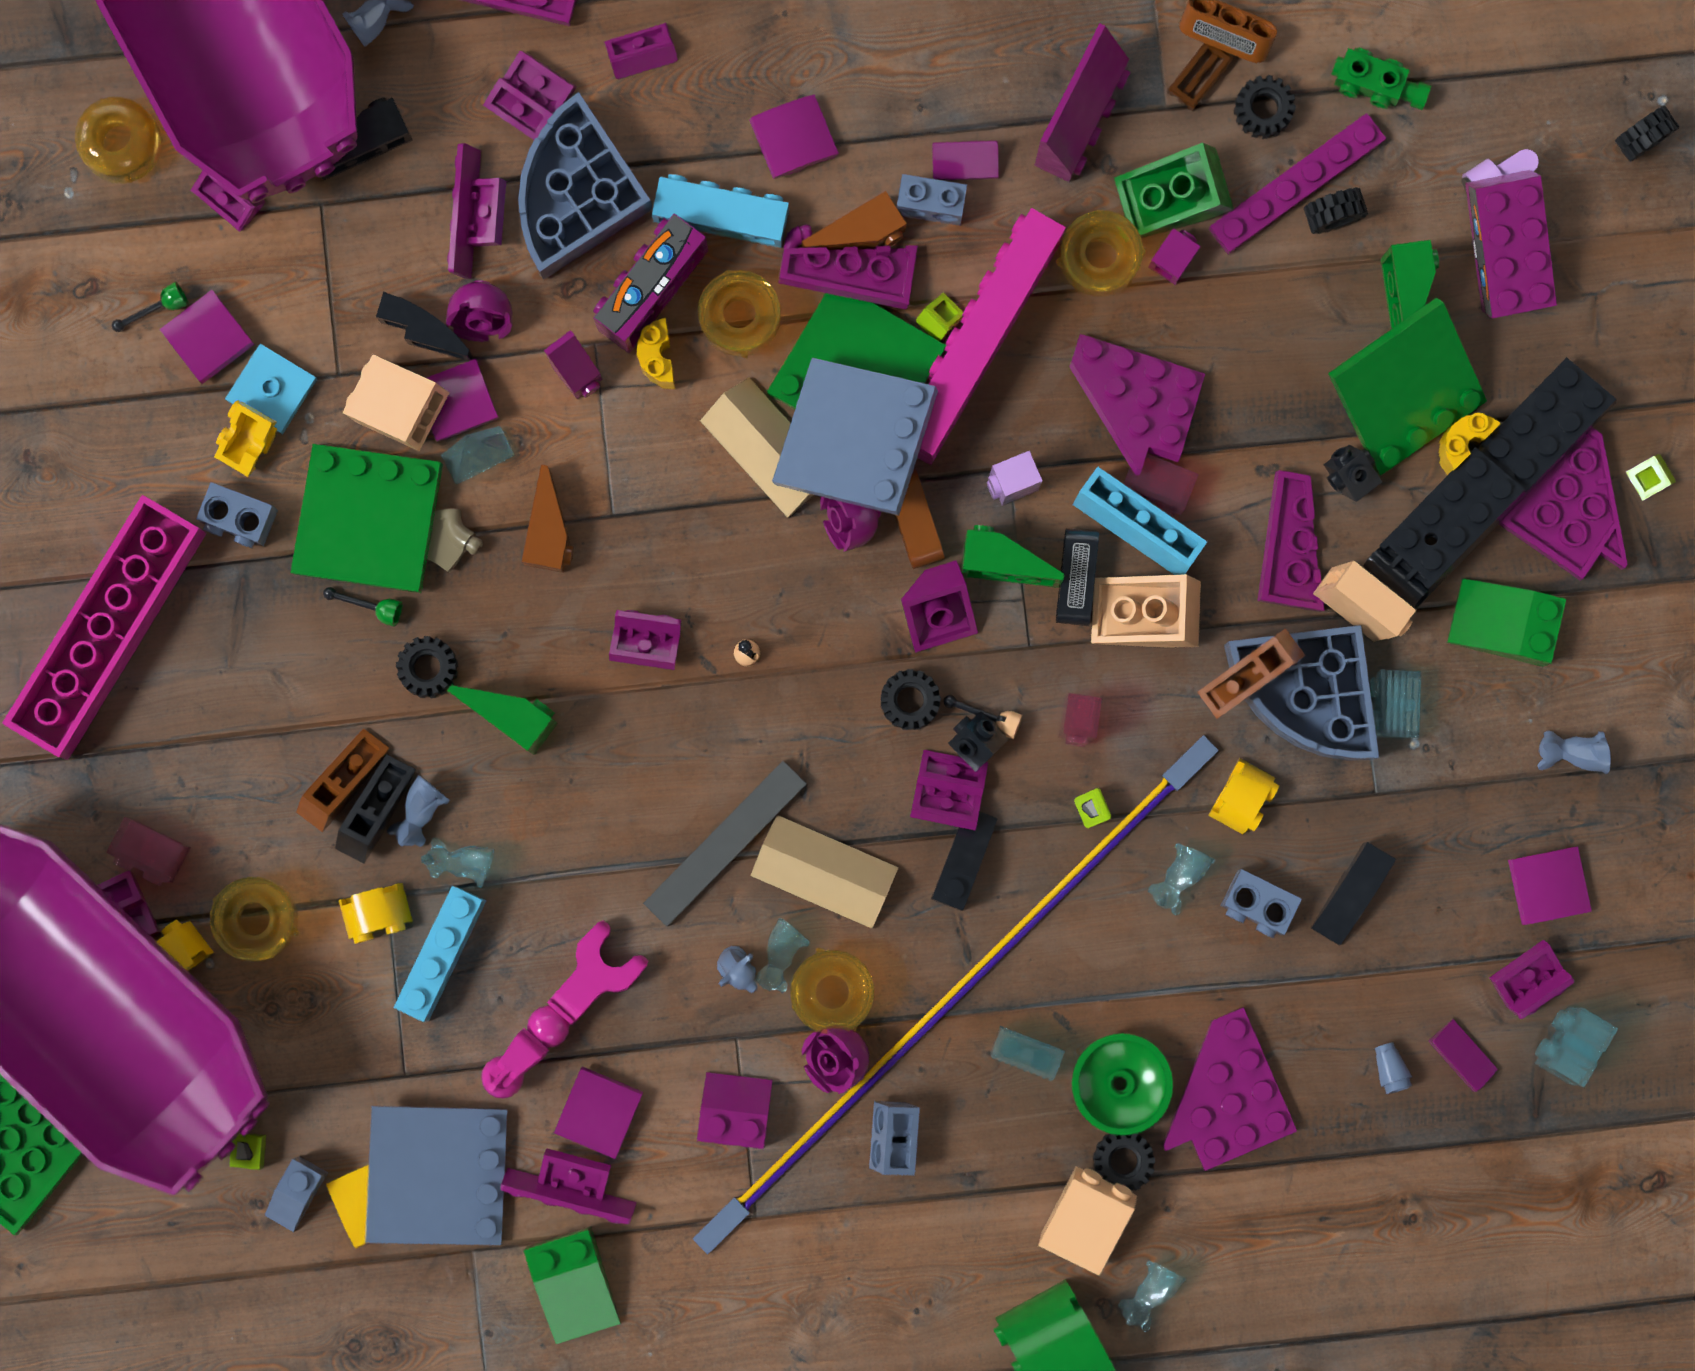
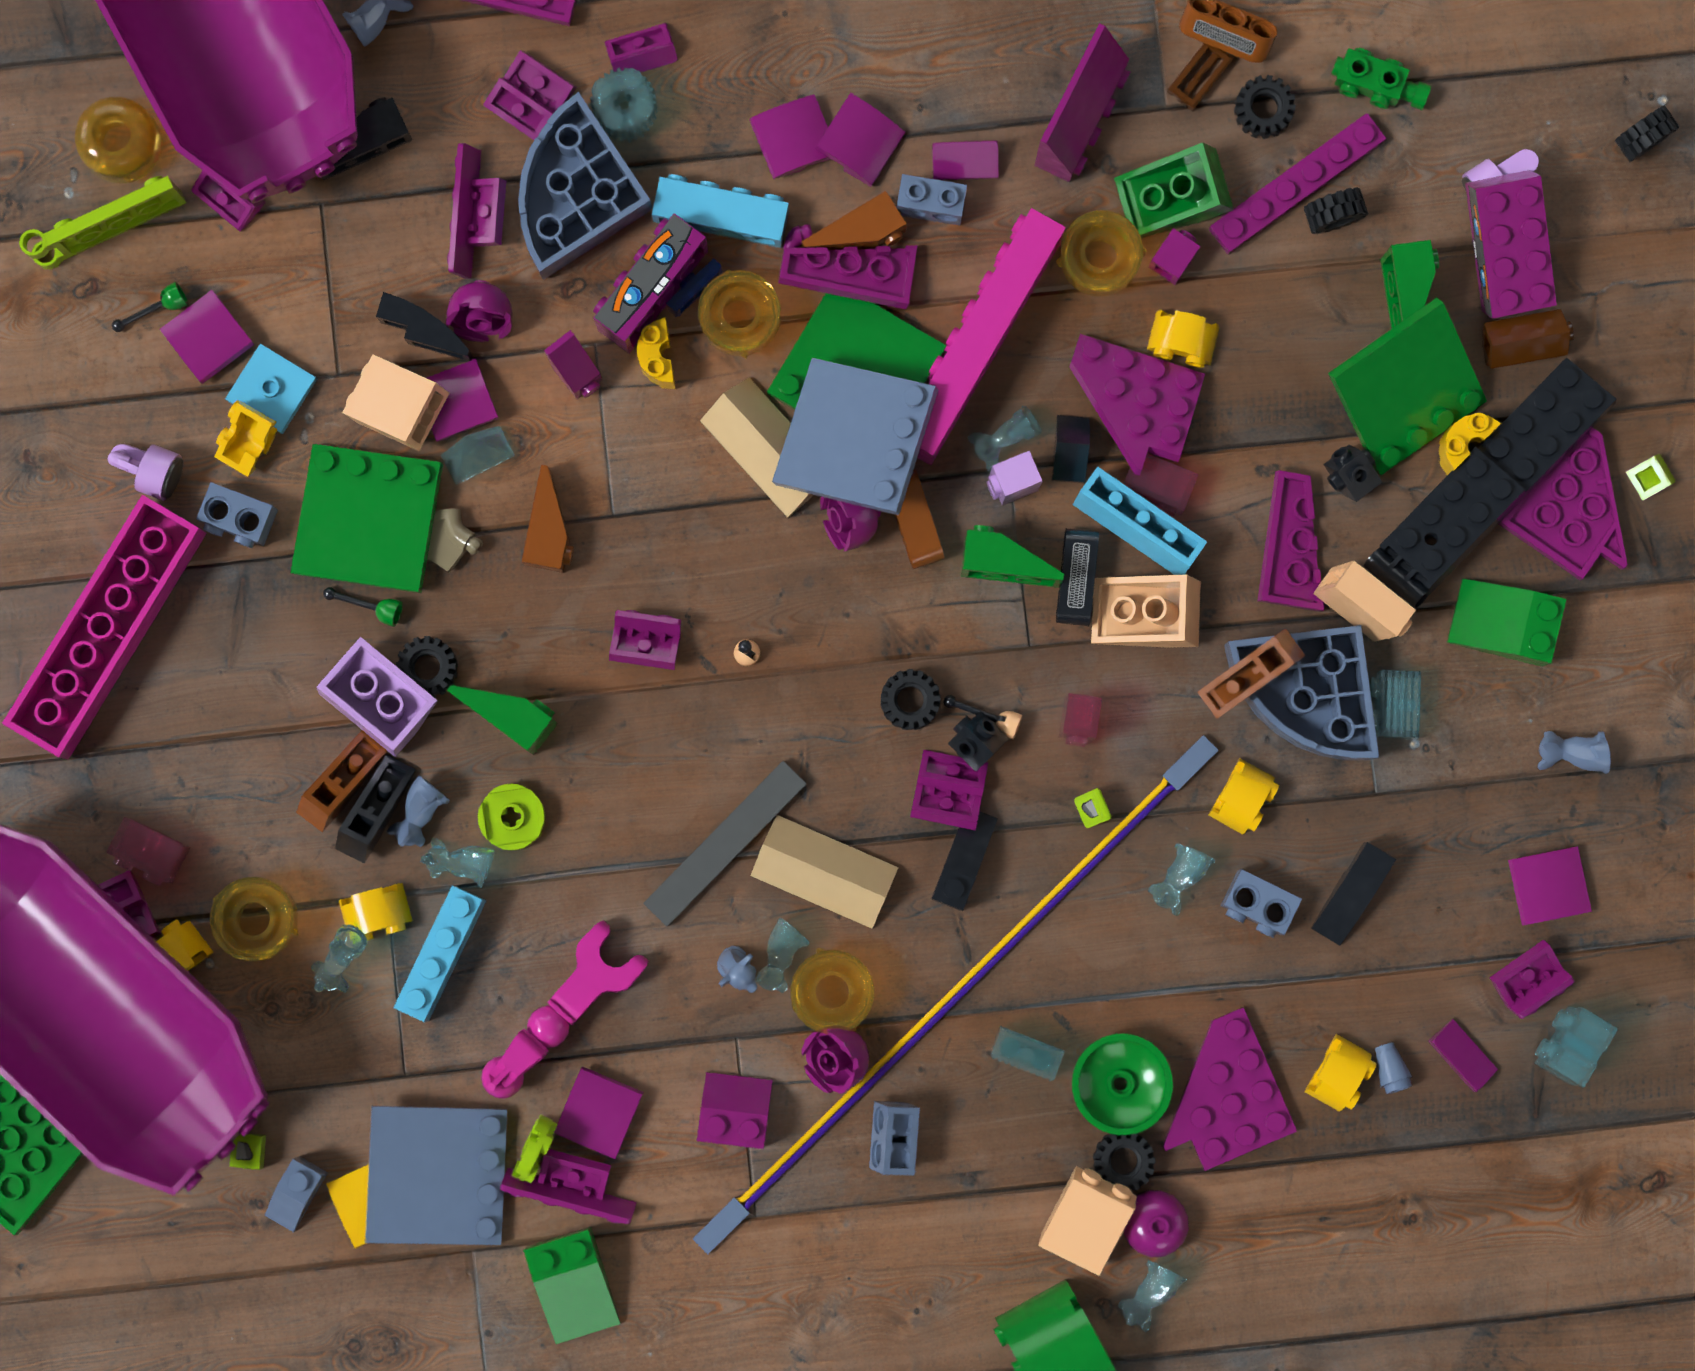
magenta slope [901,560,978,653] -> none
lime slope [916,292,963,341] -> none
none -> lime hinge [19,176,187,270]
none -> lavender piece [108,444,184,501]
none -> clear light blue animal [311,925,367,992]
none -> lavender slope [317,637,437,757]
none -> lime plate [478,784,546,851]
none -> lime plate [512,1114,557,1183]
none -> clear light blue brick [590,68,658,142]
none -> clear blue plate [666,258,723,317]
none -> magenta slope [816,92,905,187]
none -> clear light blue animal [968,406,1042,472]
none -> black slope [1052,415,1090,483]
none -> magenta cylinder [1123,1190,1189,1258]
none -> yellow cylinder [1147,310,1220,368]
none -> yellow cylinder [1304,1034,1377,1112]
none -> reddish brown brick [1482,309,1574,369]

